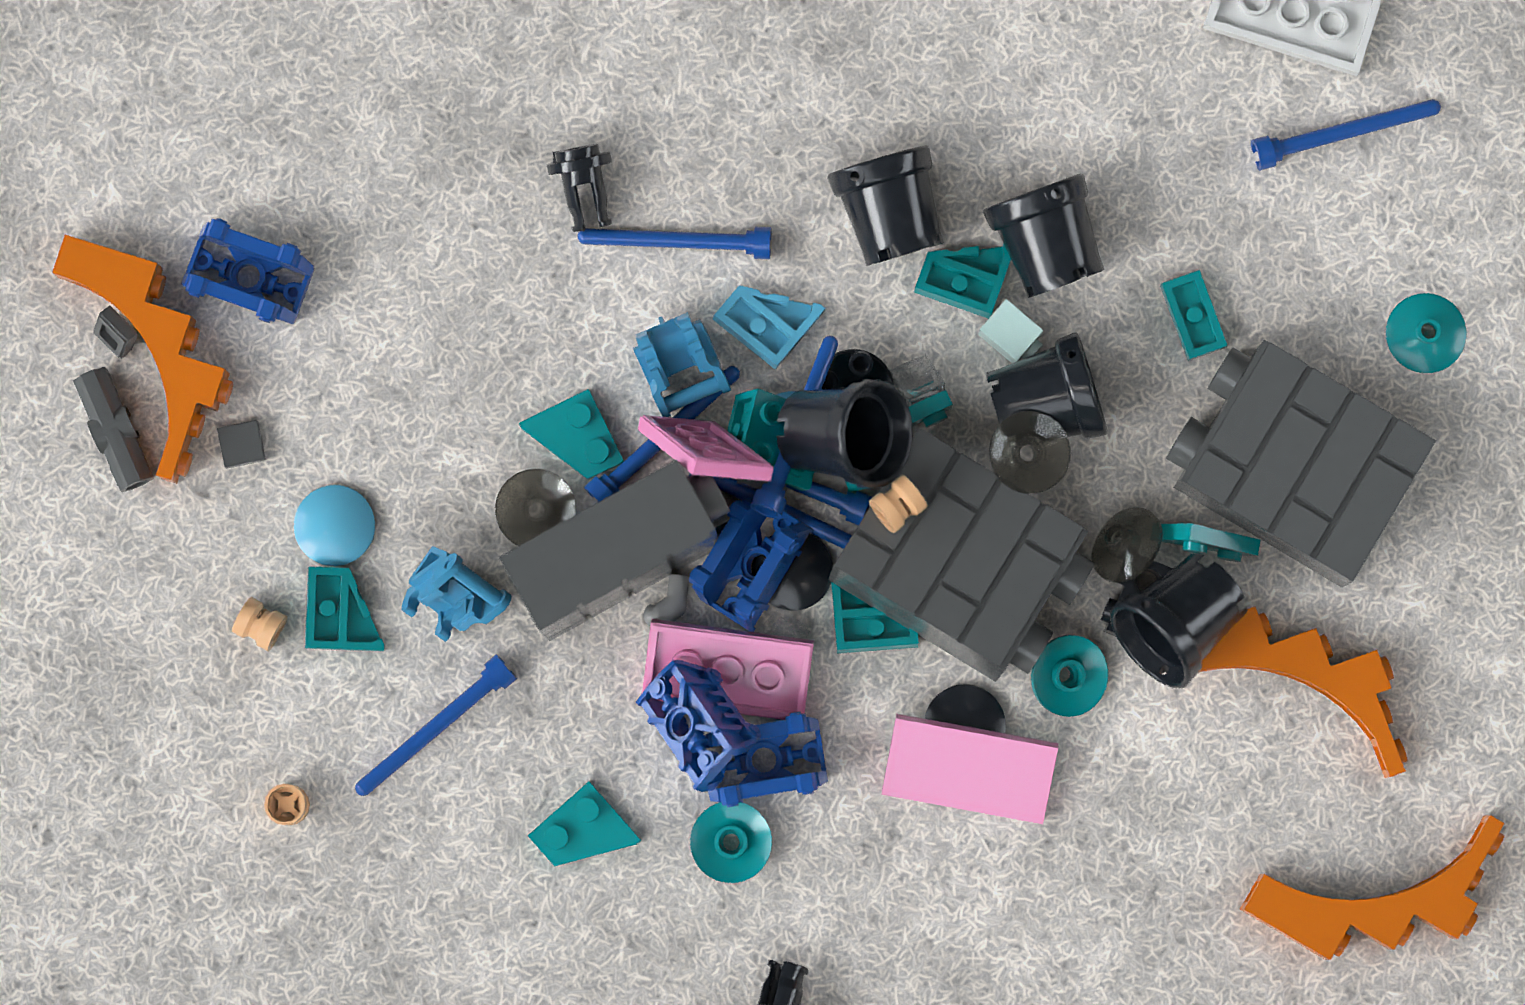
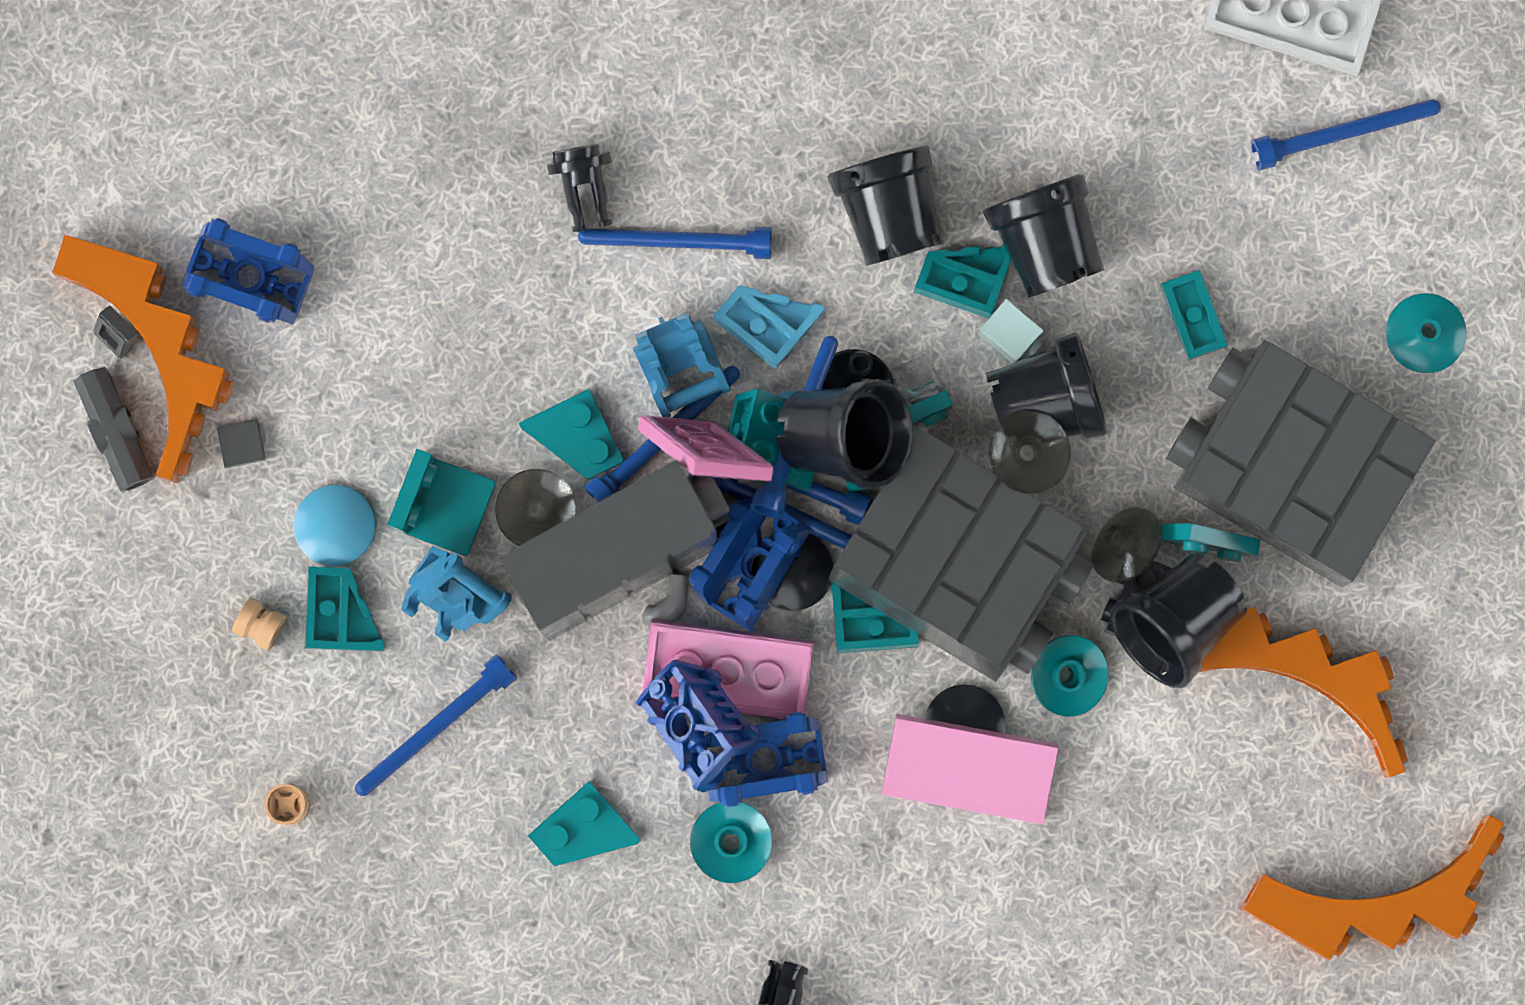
light nougat wheel [869,475,927,533] -> none
none -> teal bracket [387,448,496,557]

